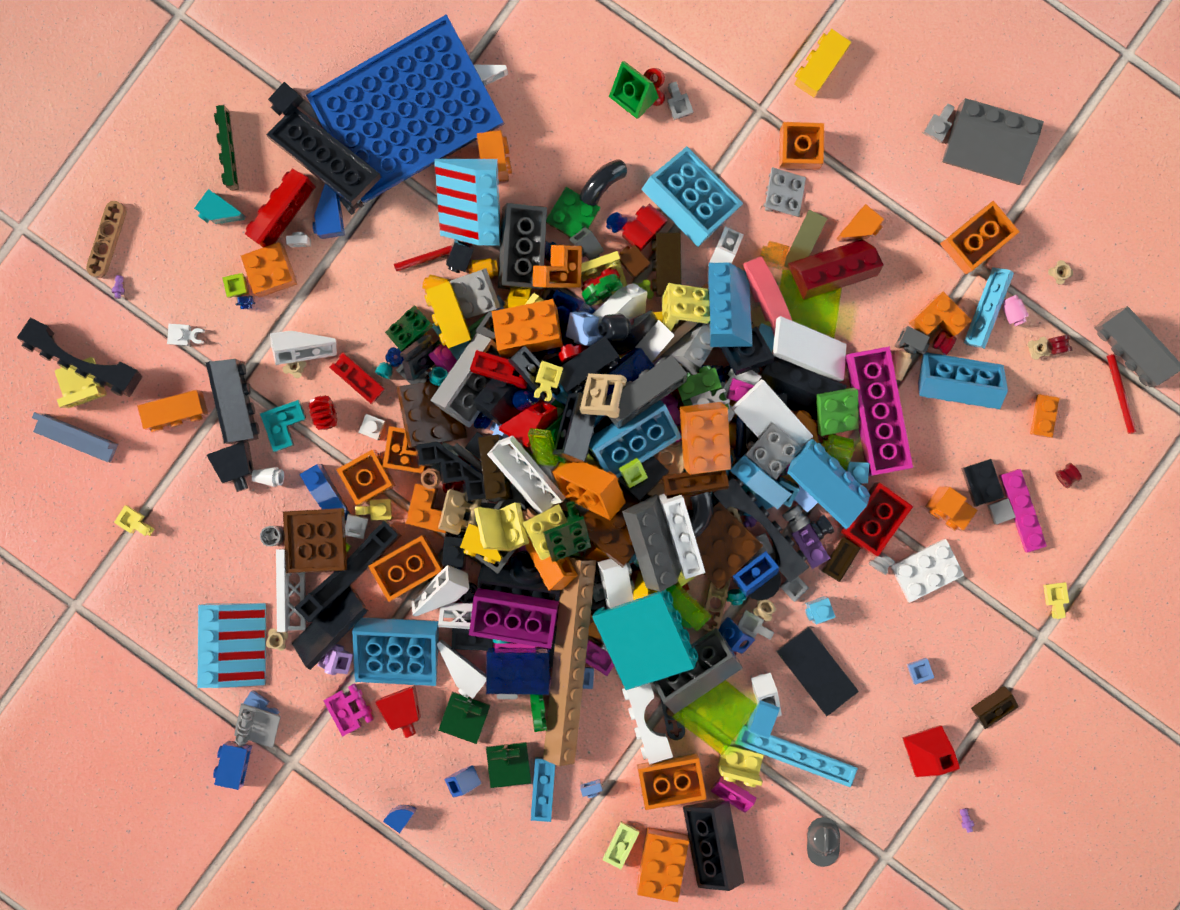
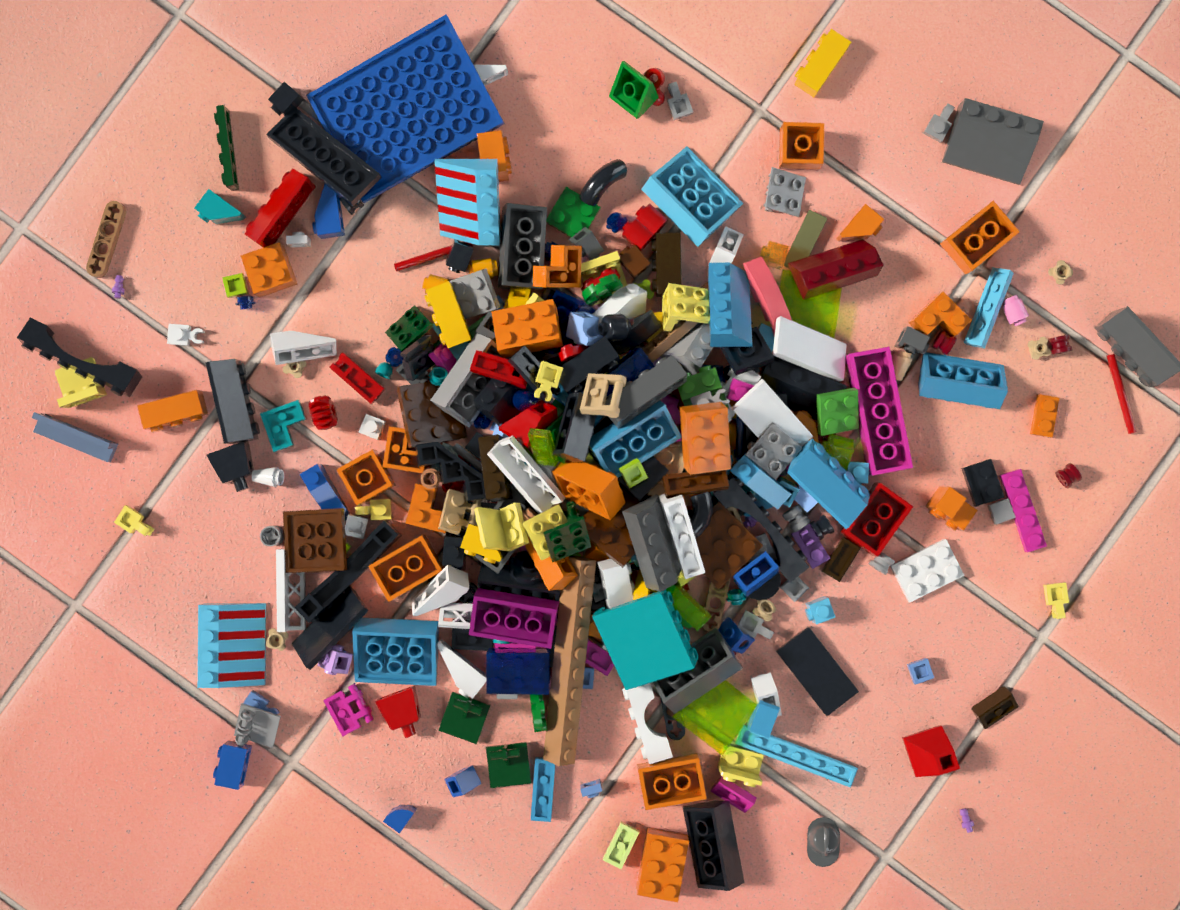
white sticker [634,320,674,364] -> none

